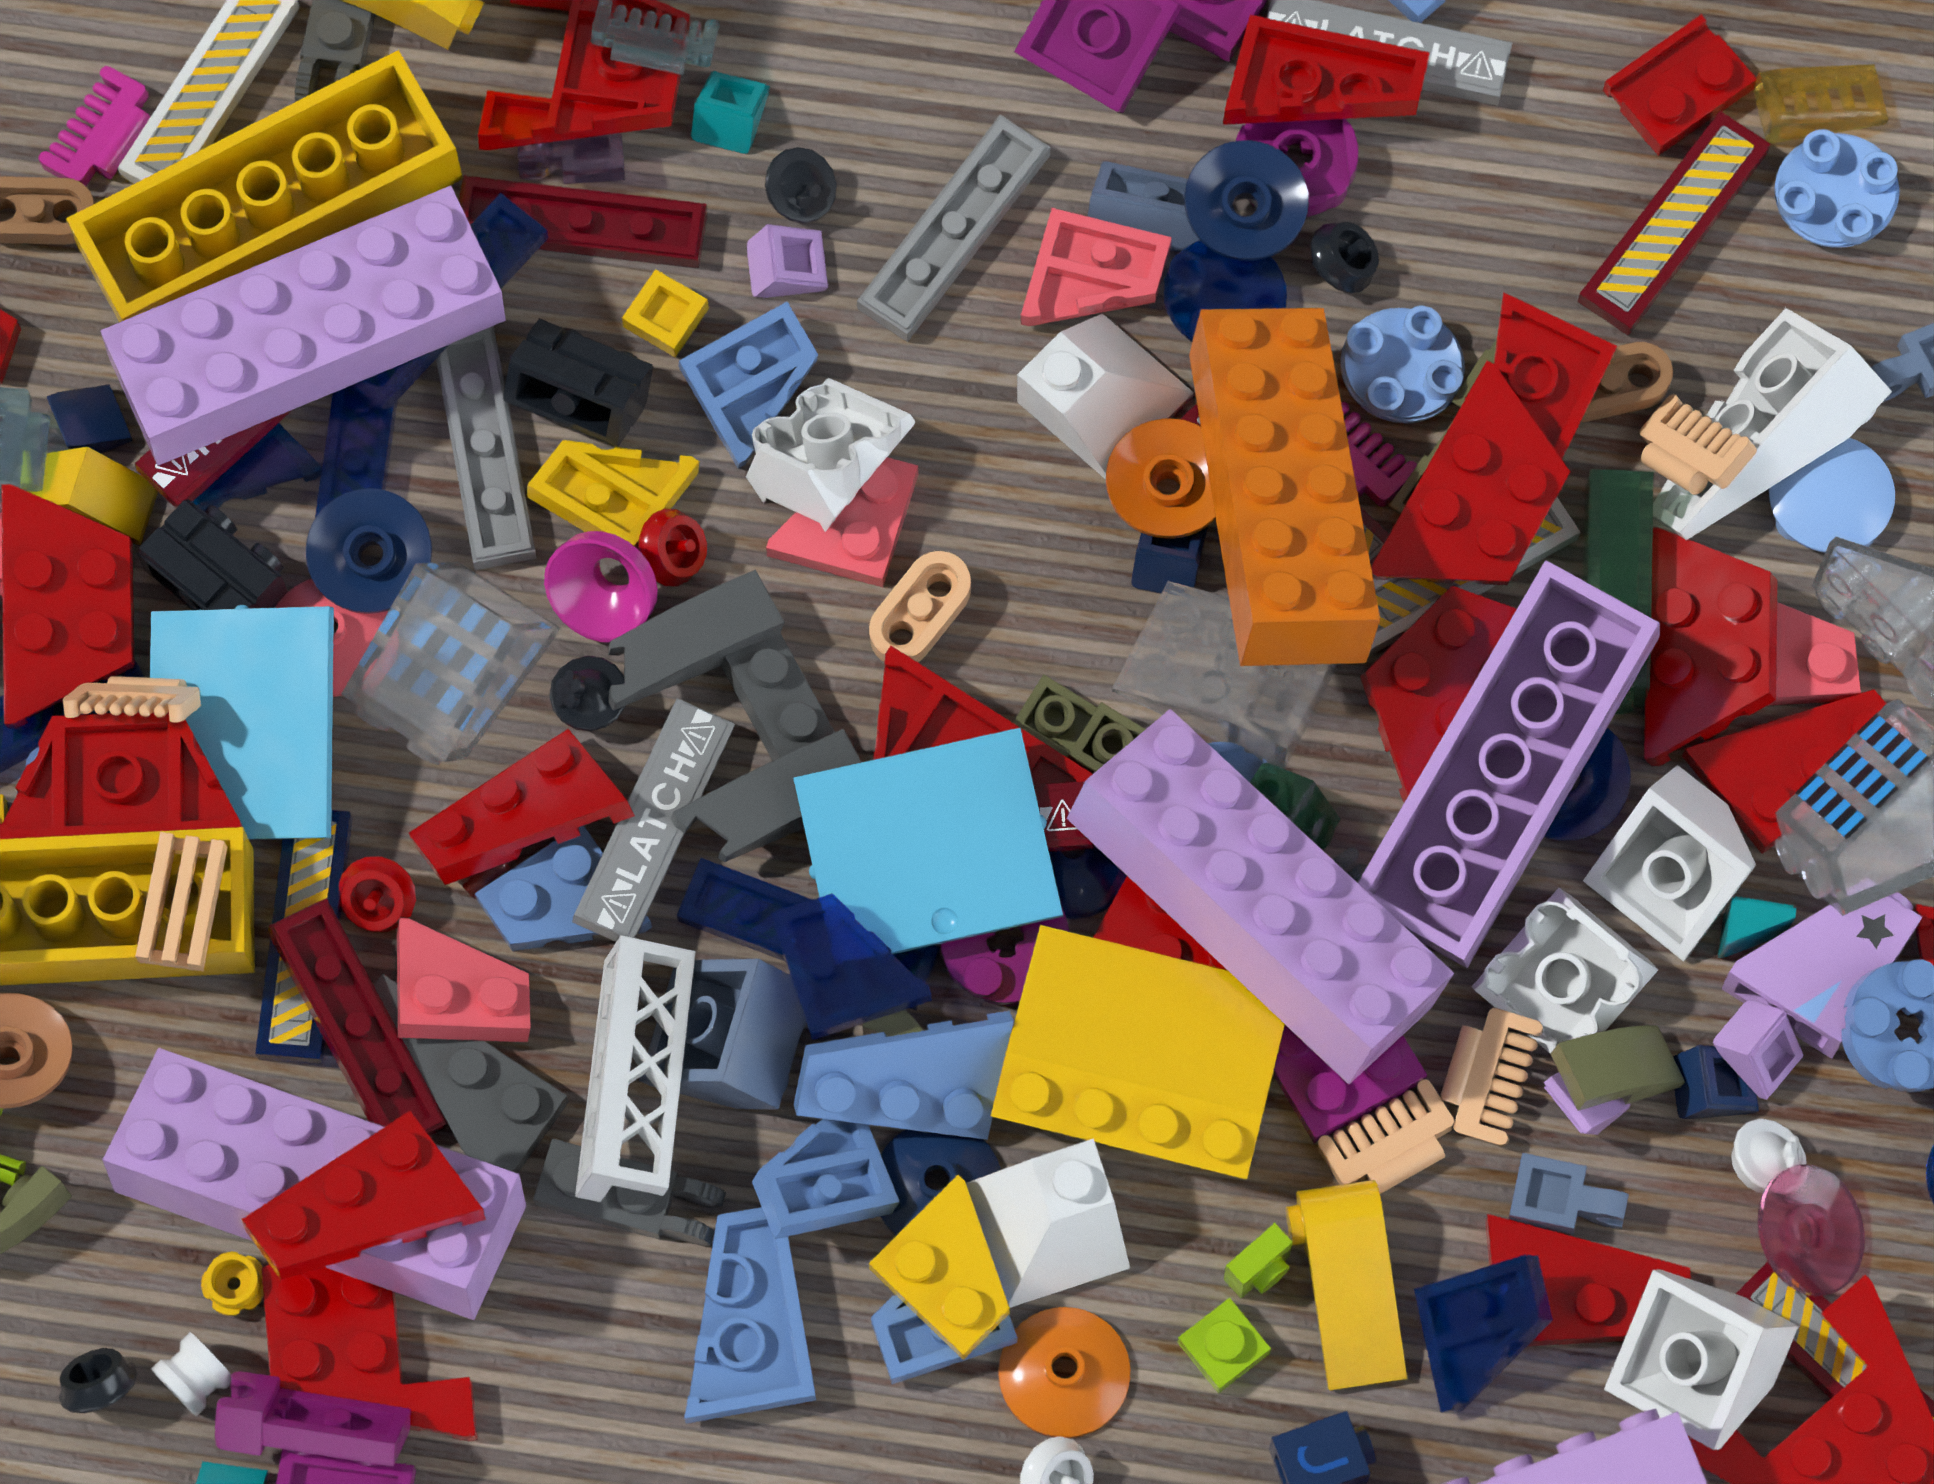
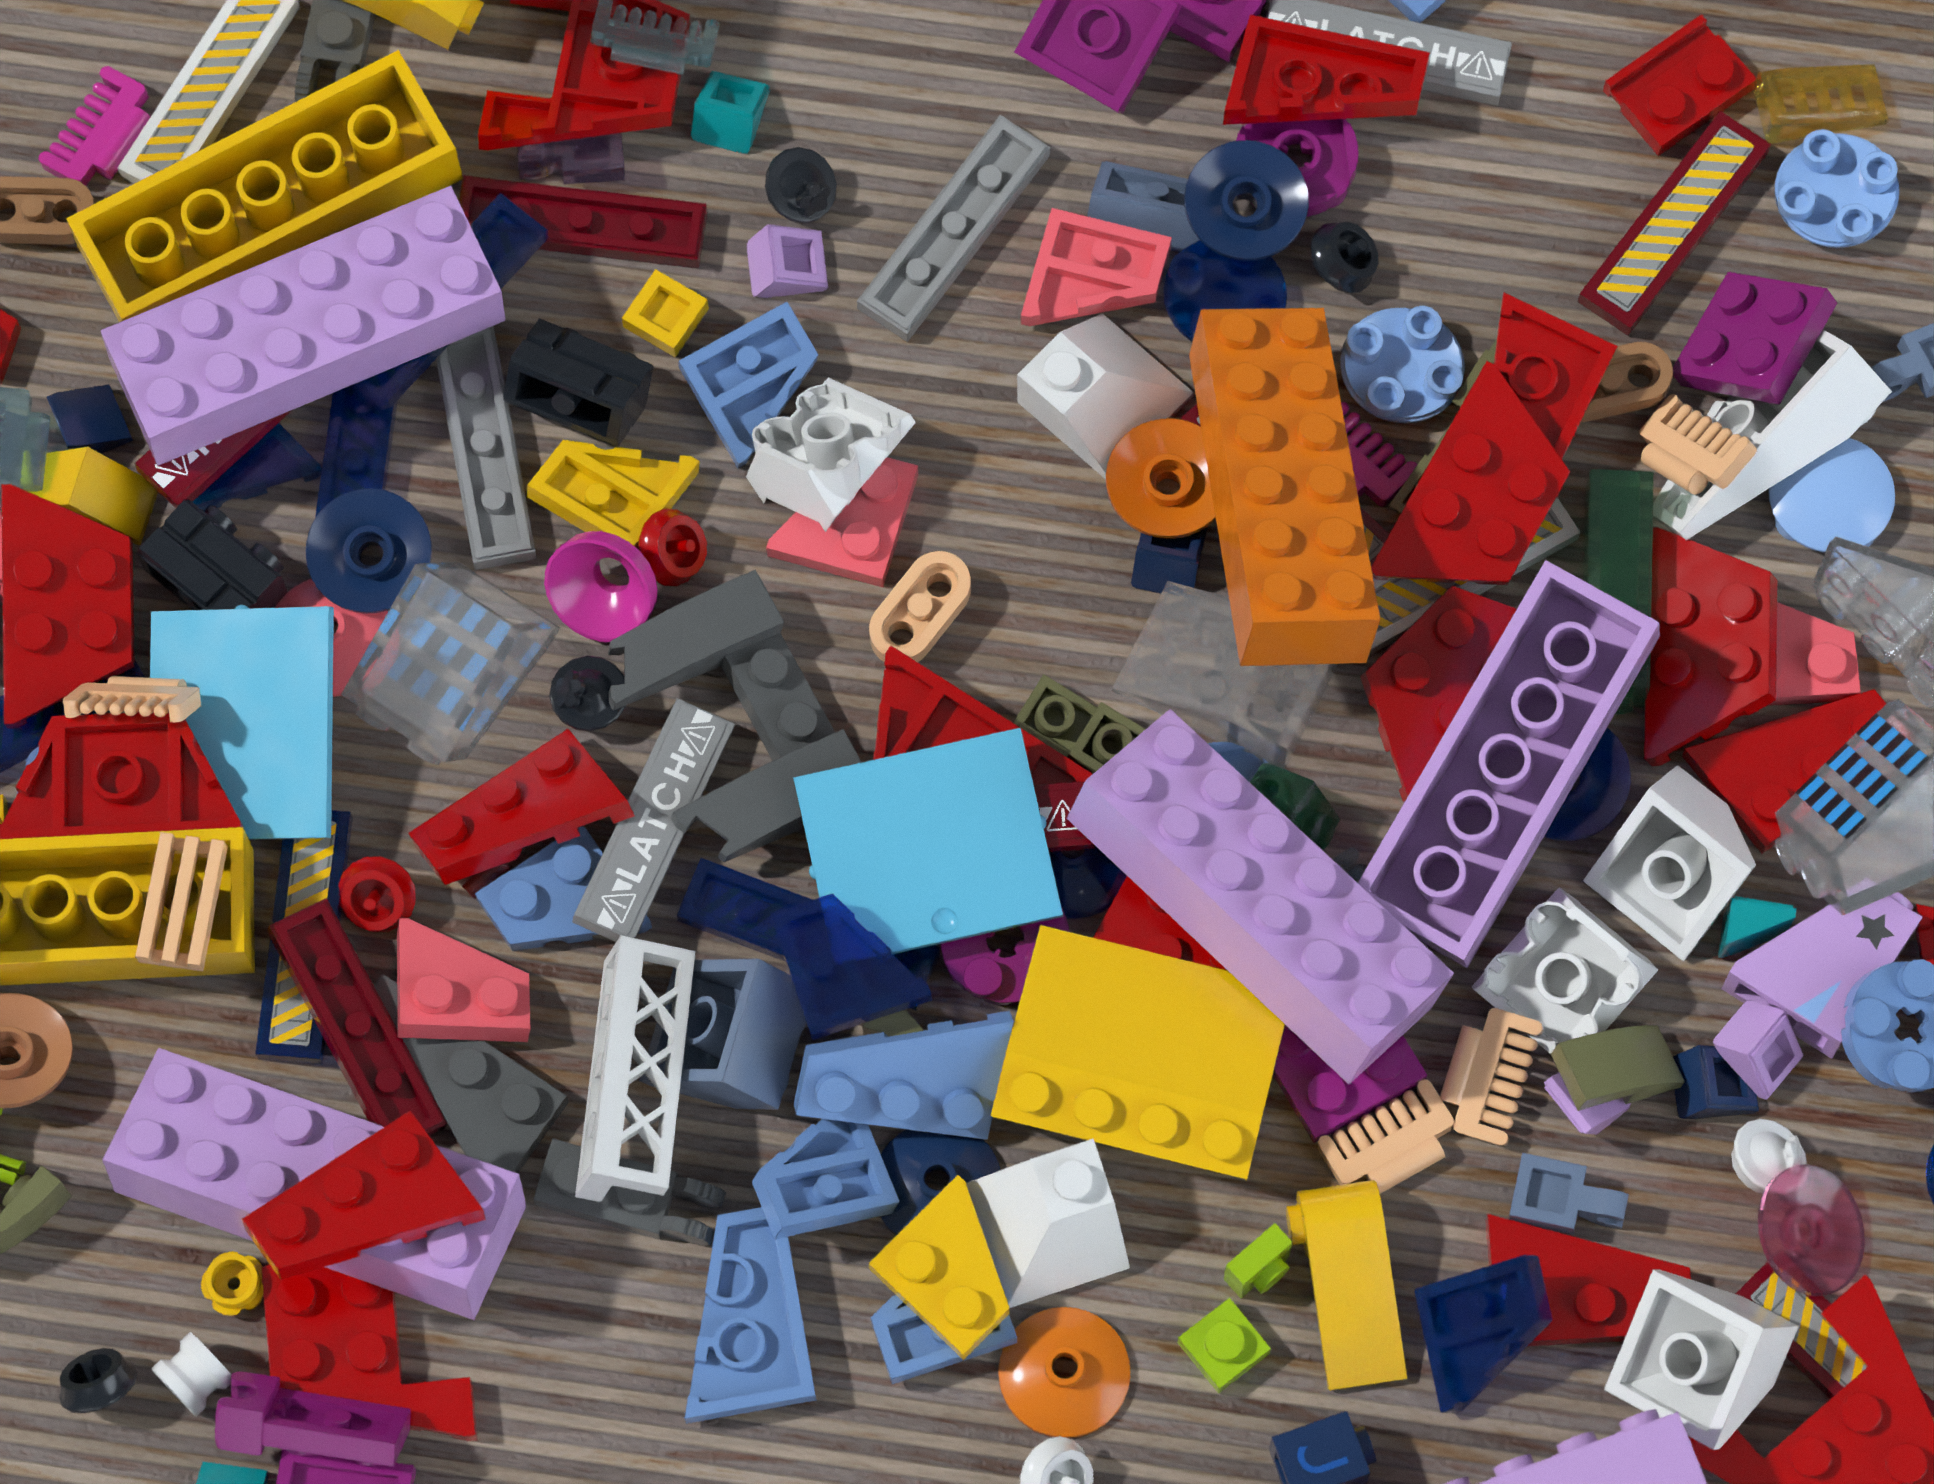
none -> magenta plate [1673,272,1837,405]

